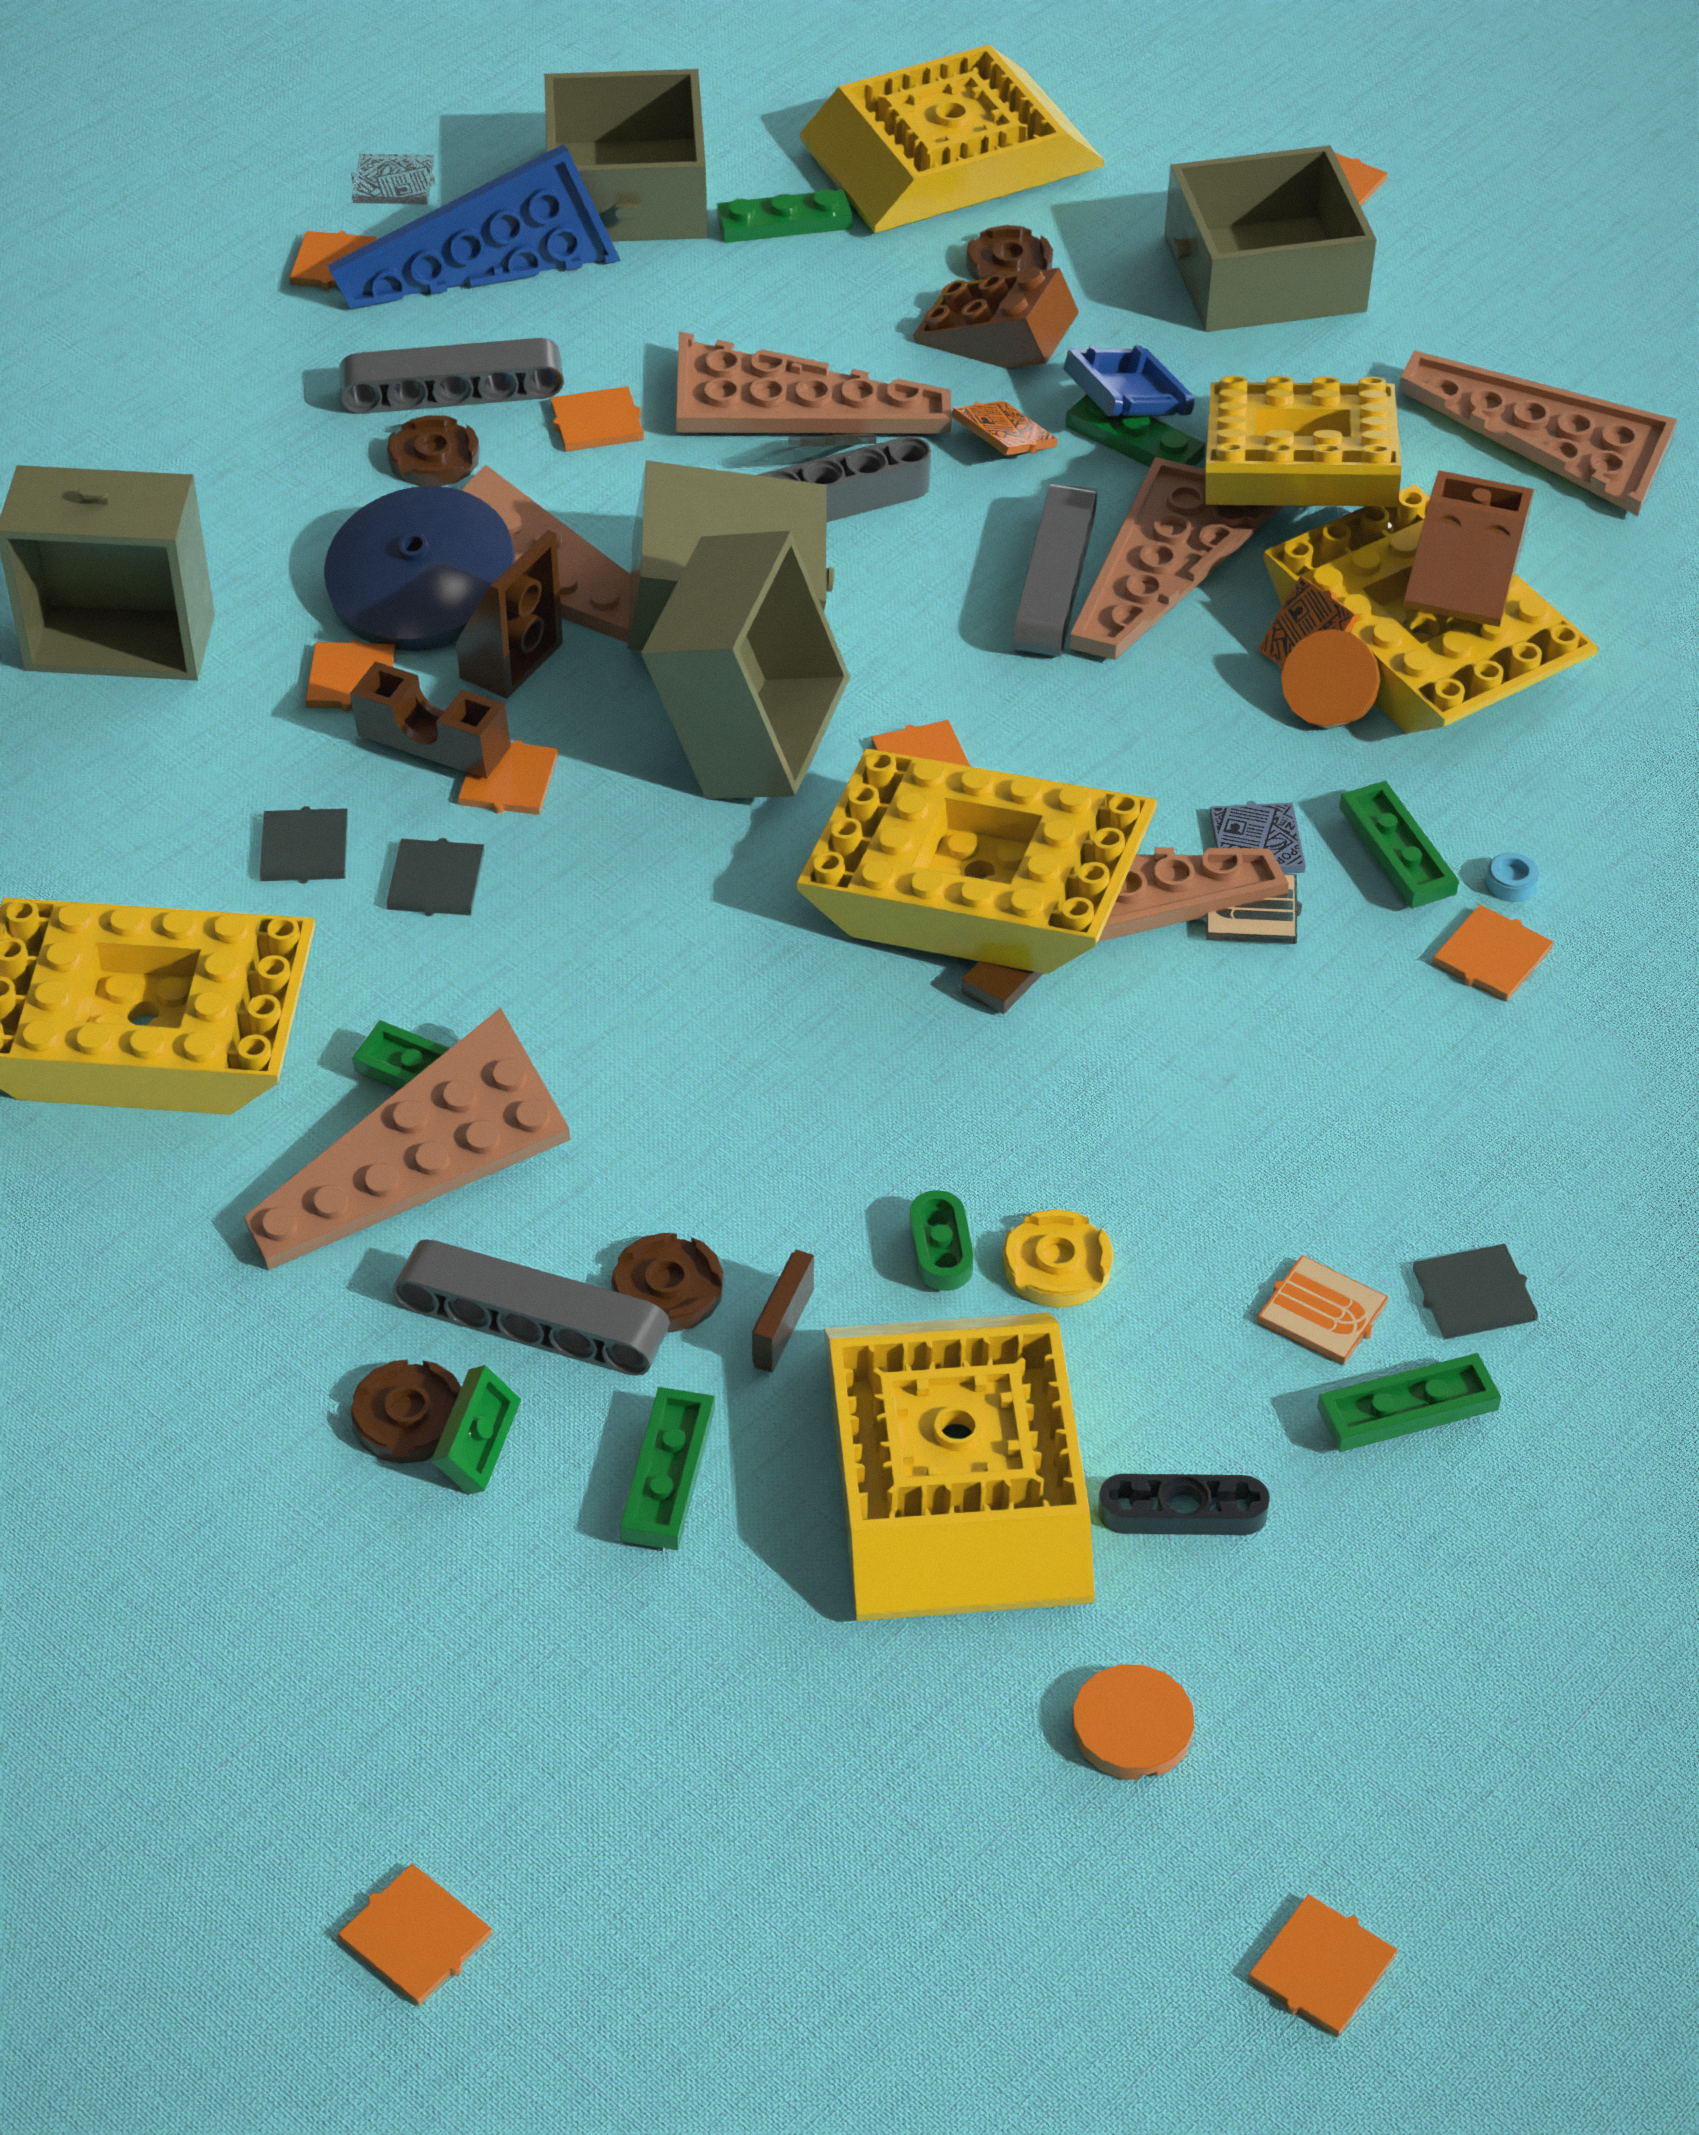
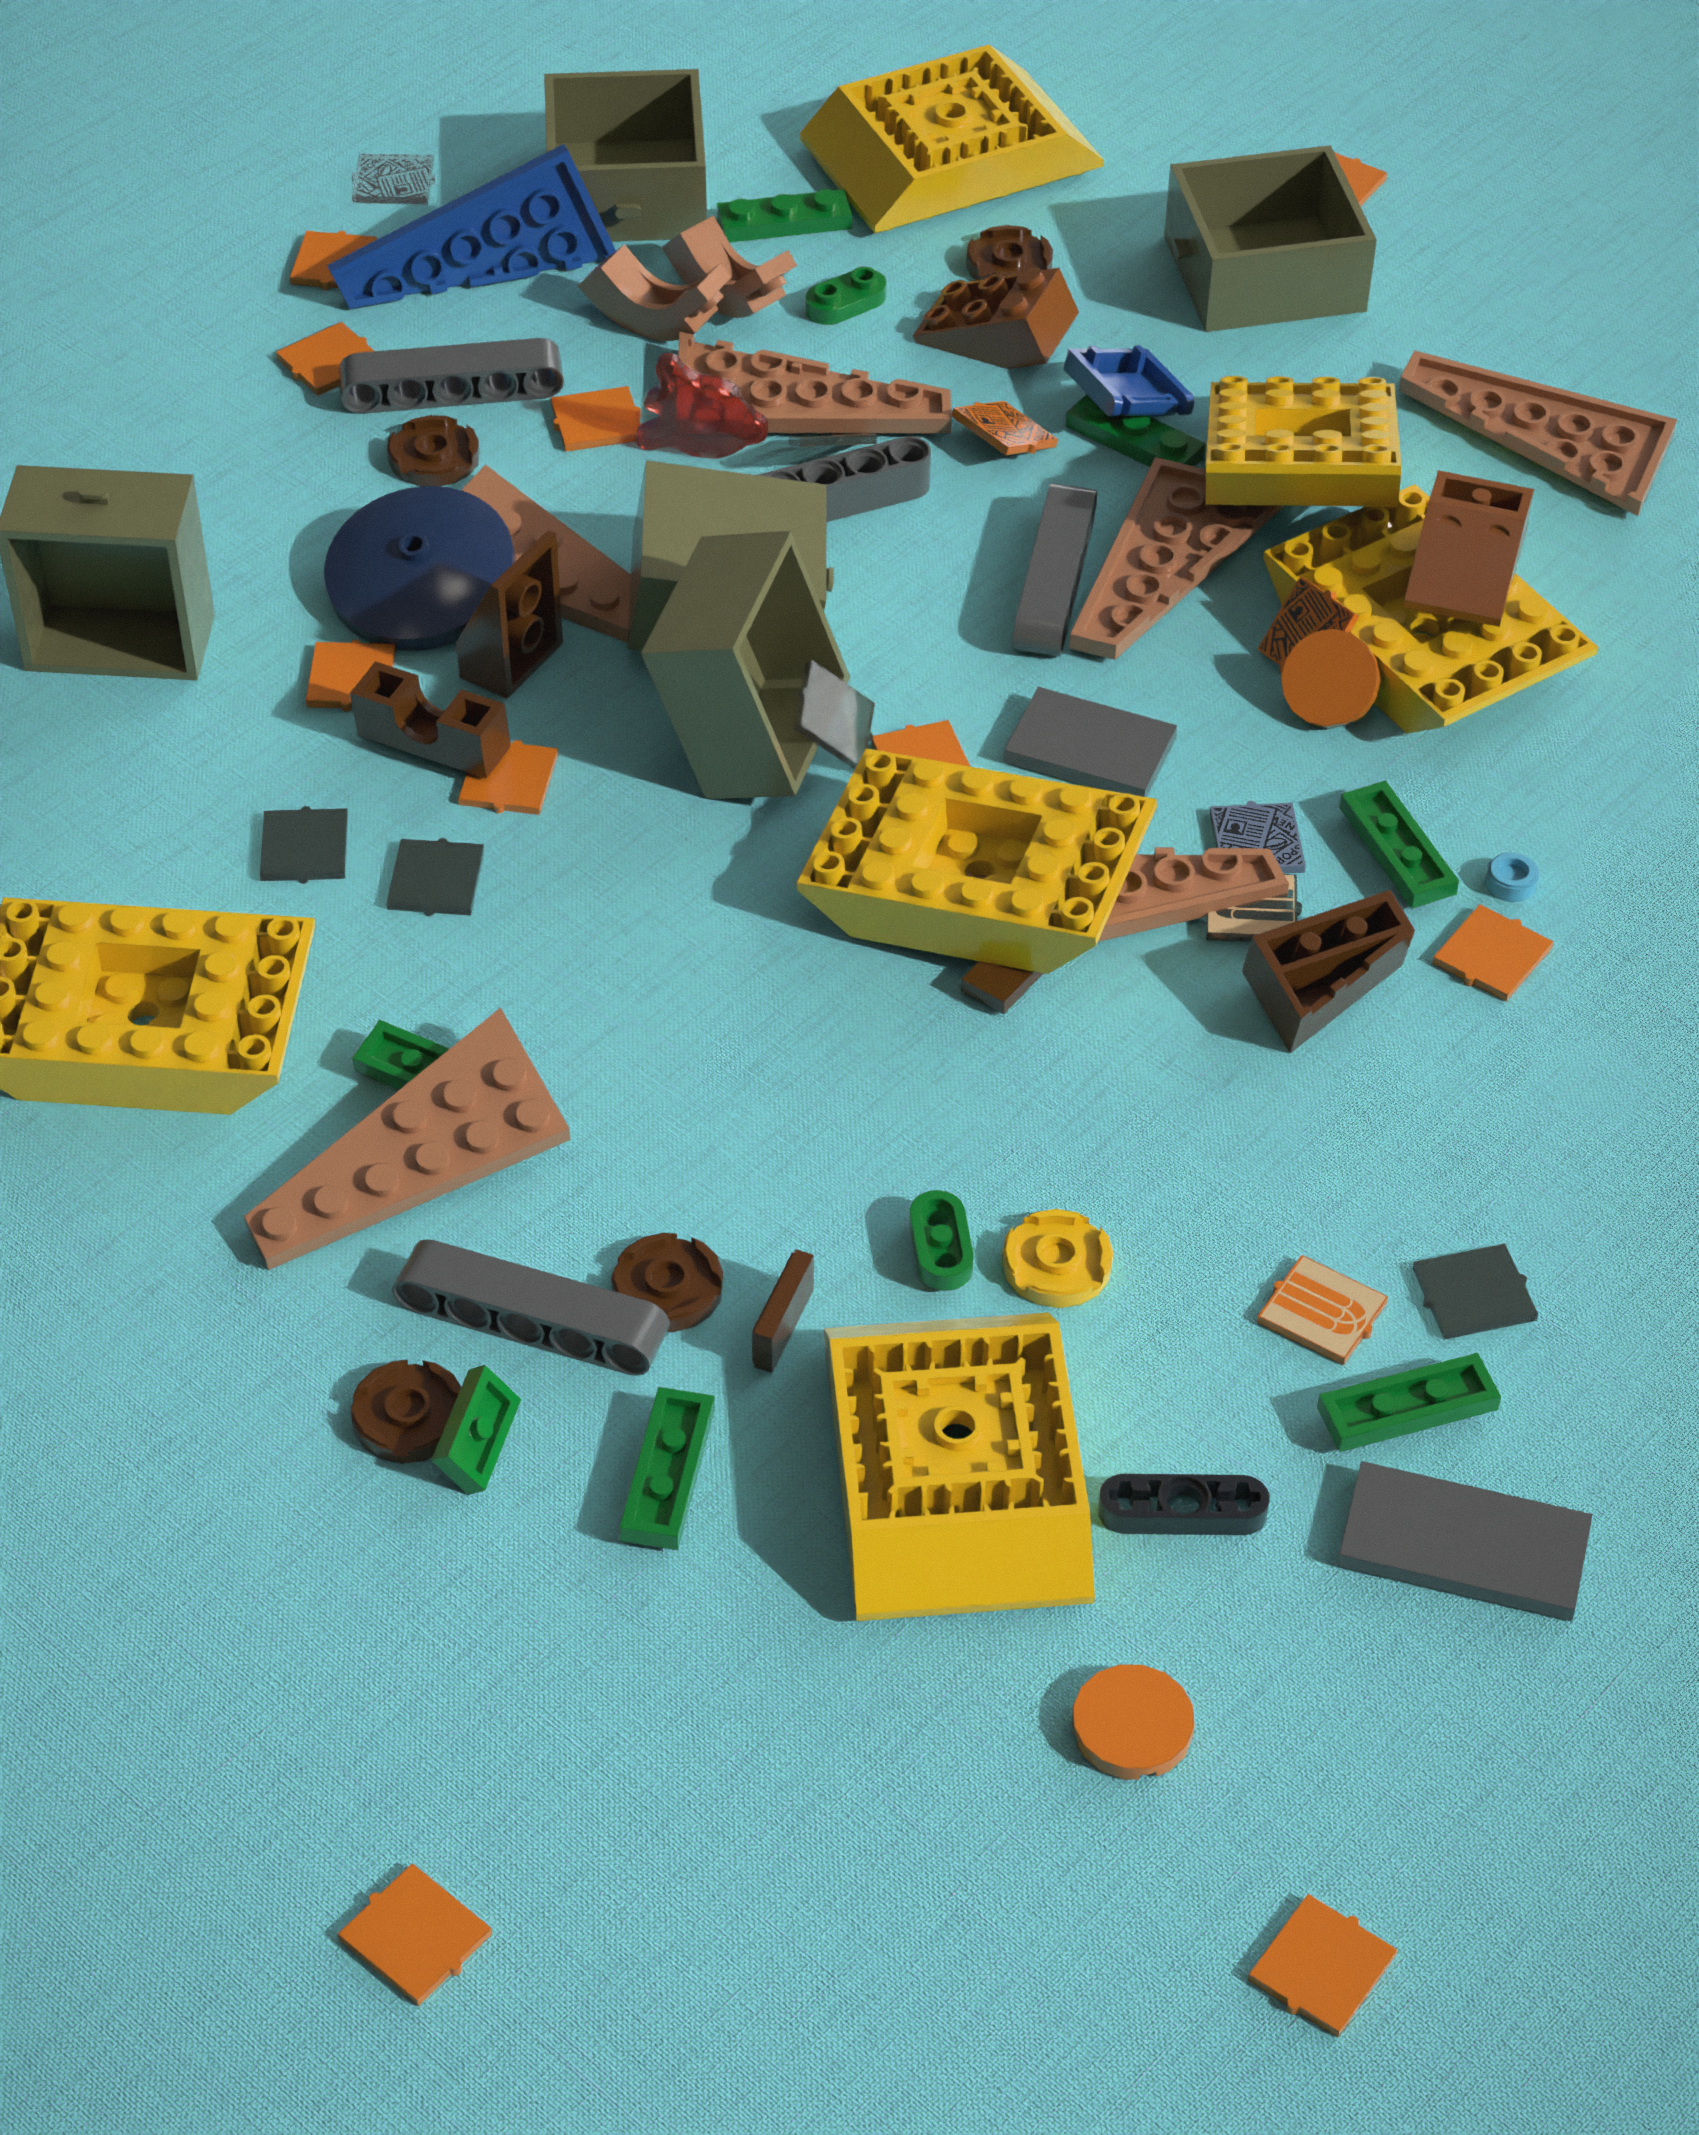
none -> orange piece [276,321,374,396]
none -> arch [577,244,731,341]
none -> clear red tile [635,353,769,459]
none -> nougat arch [662,216,797,318]
none -> clear smoke piece [794,660,875,770]
none -> green plate [805,267,886,325]
none -> dark grey tile [1003,687,1177,797]
none -> reddish brown wedge [1242,890,1415,1053]
none -> dark grey tile [1337,1461,1593,1621]

